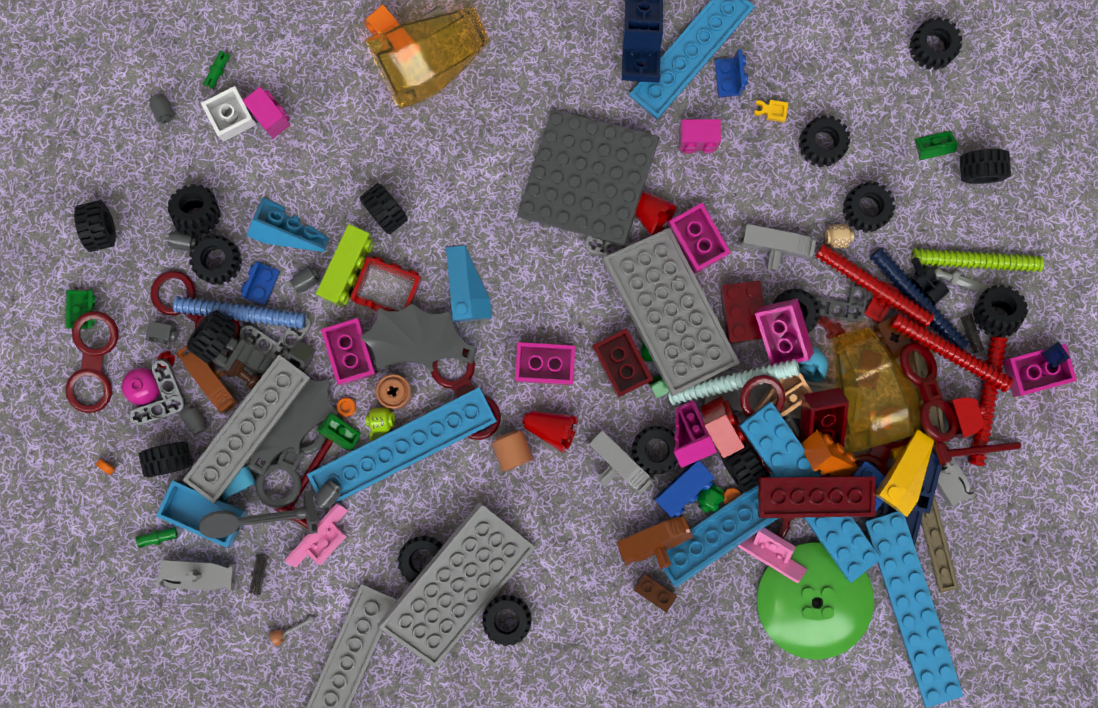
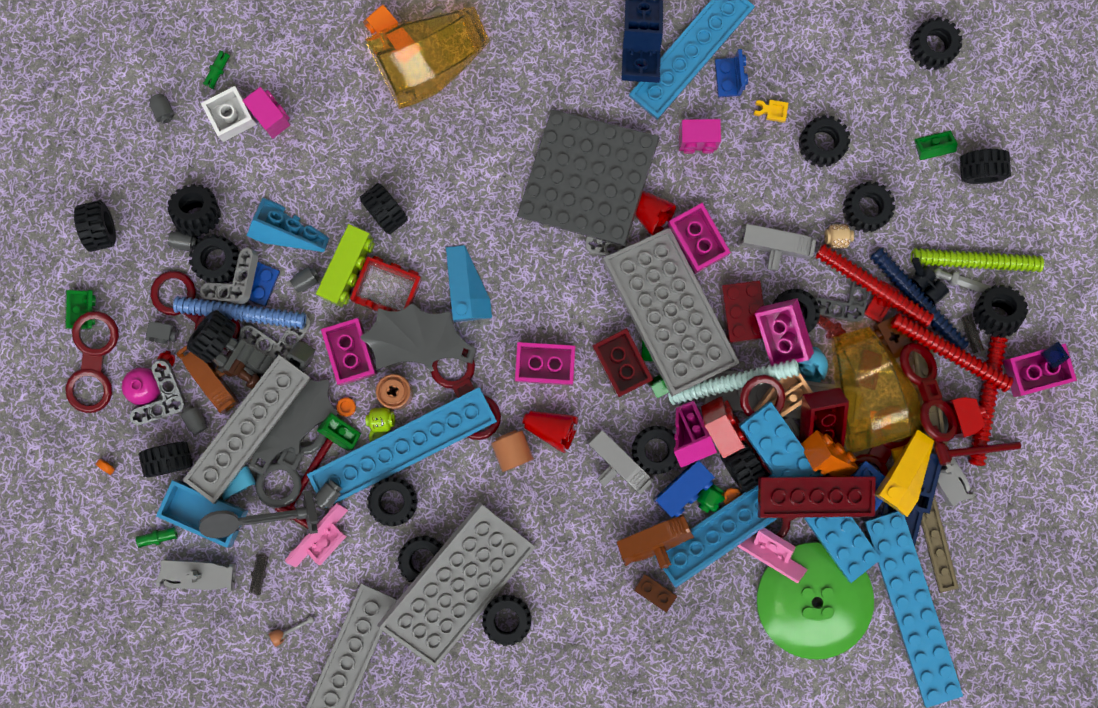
none -> light grey beam [200,248,258,304]
none -> black tyre [367,477,418,526]

